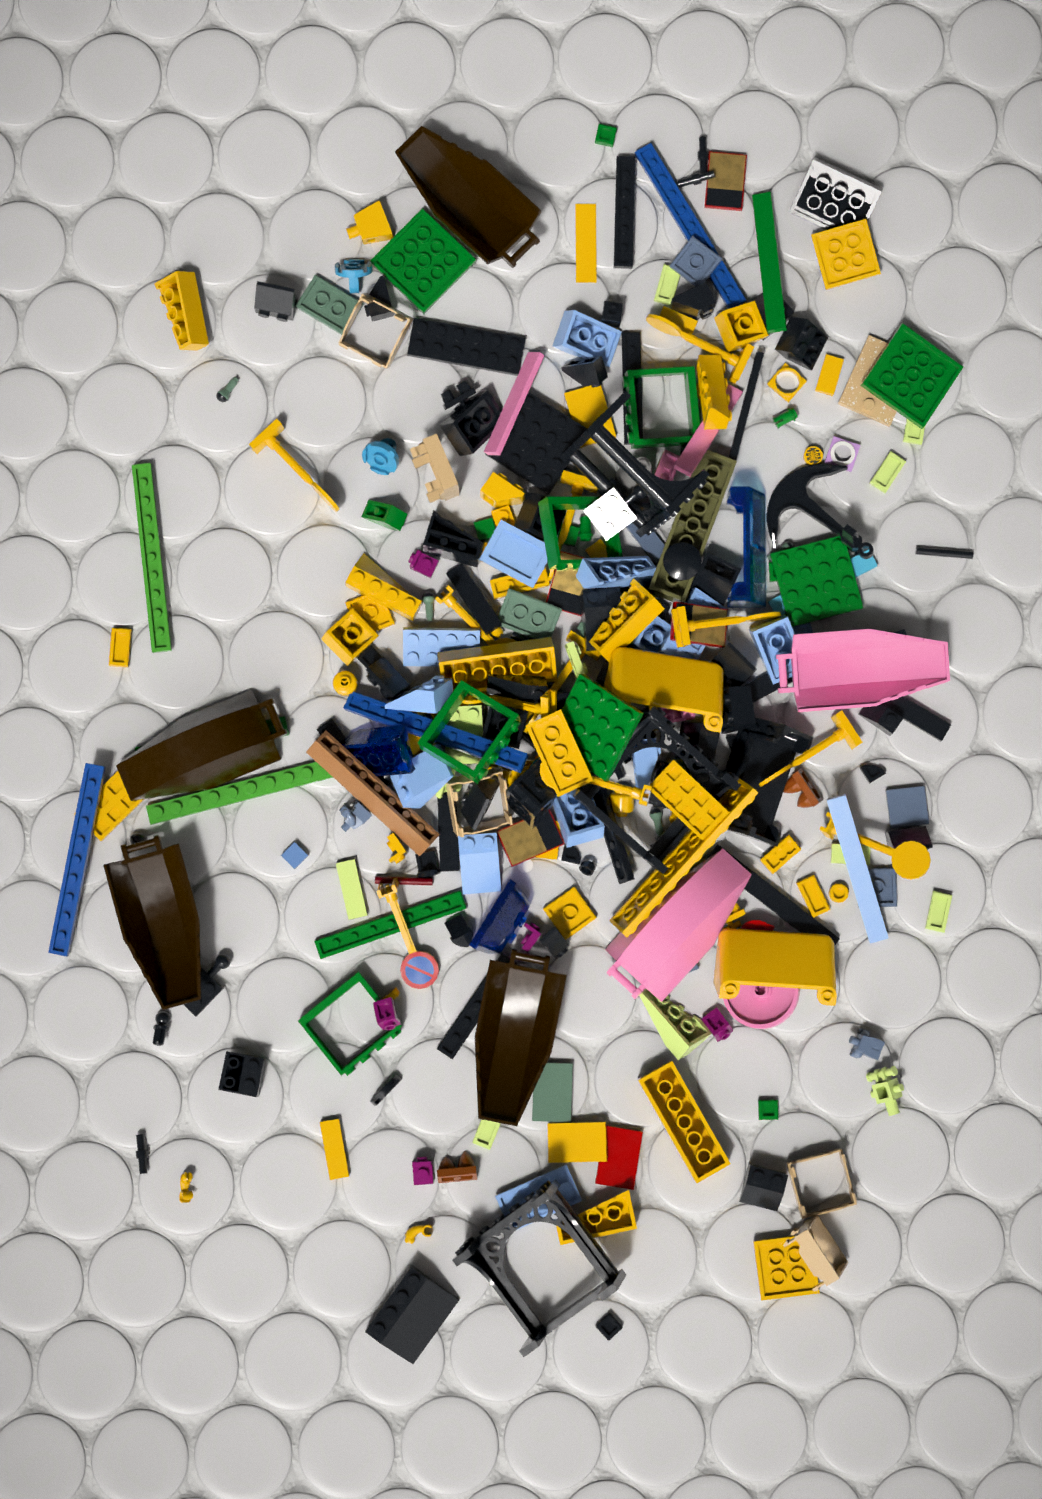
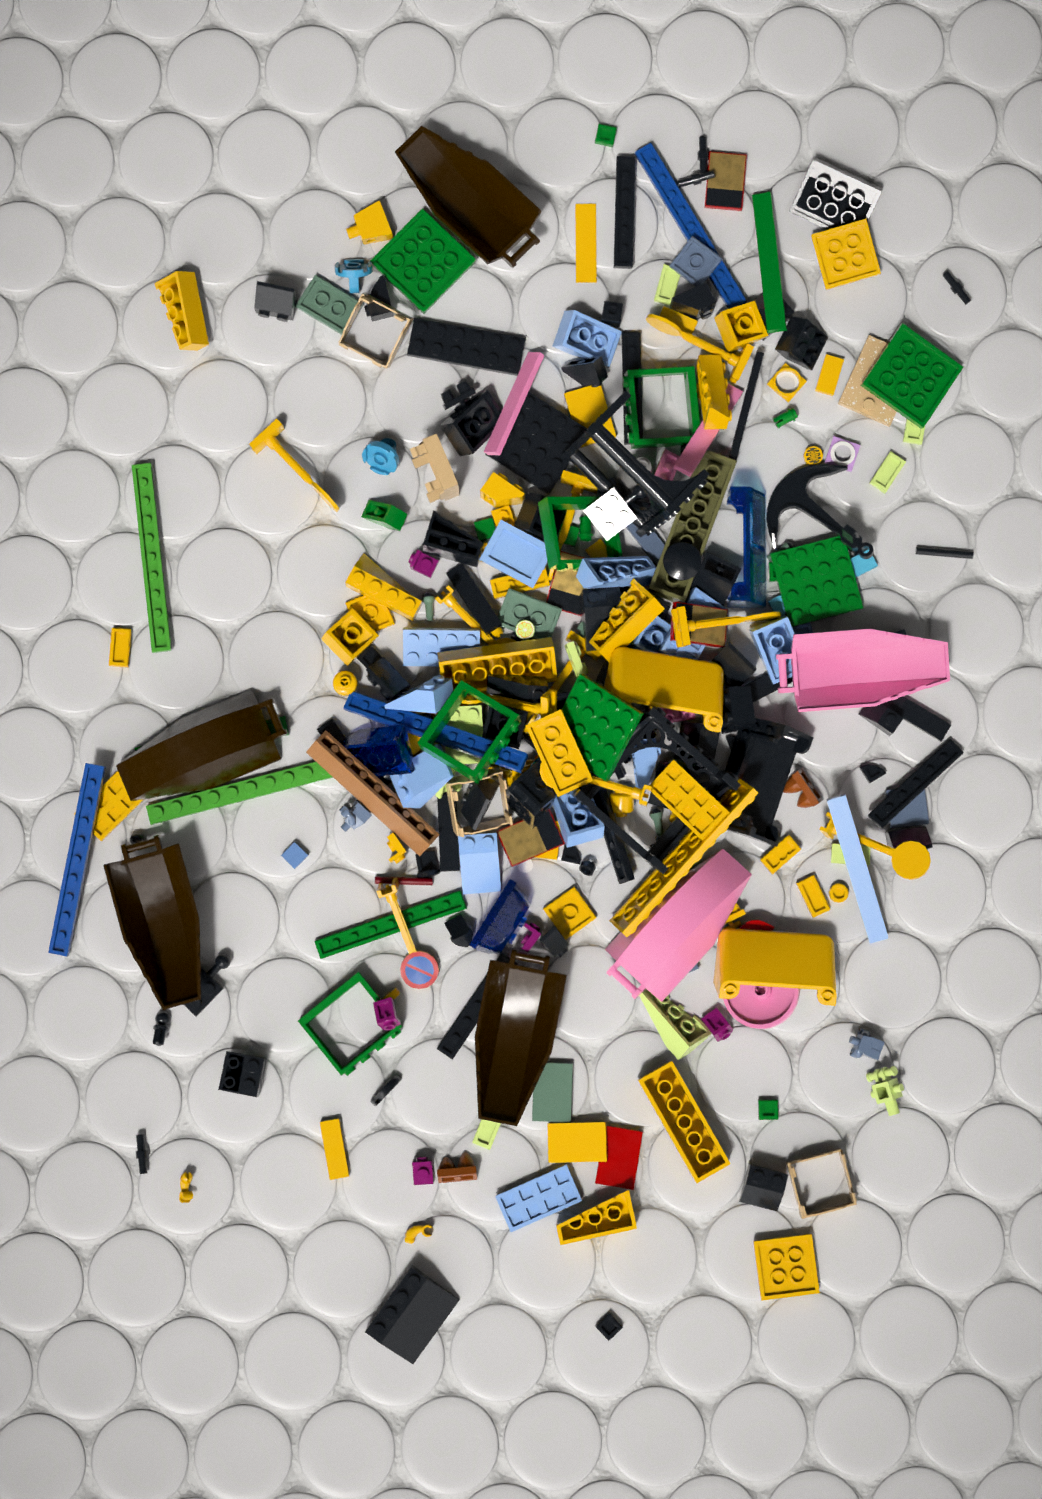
sand green piece [216,377,239,403] -> none
yellowish green tile [336,859,368,920] -> none
black arch [452,1179,626,1357] -> none
black tile [706,844,840,946] -> none
yellow piece [759,710,863,787] -> none
tan piece [783,1215,848,1291] -> none
sand blue tile [858,868,897,908] -> none
yellowish green tile [925,891,952,933] -> none
none -> tile [515,620,535,639]
none -> black tile [868,739,964,829]
none -> black bar [943,271,972,305]

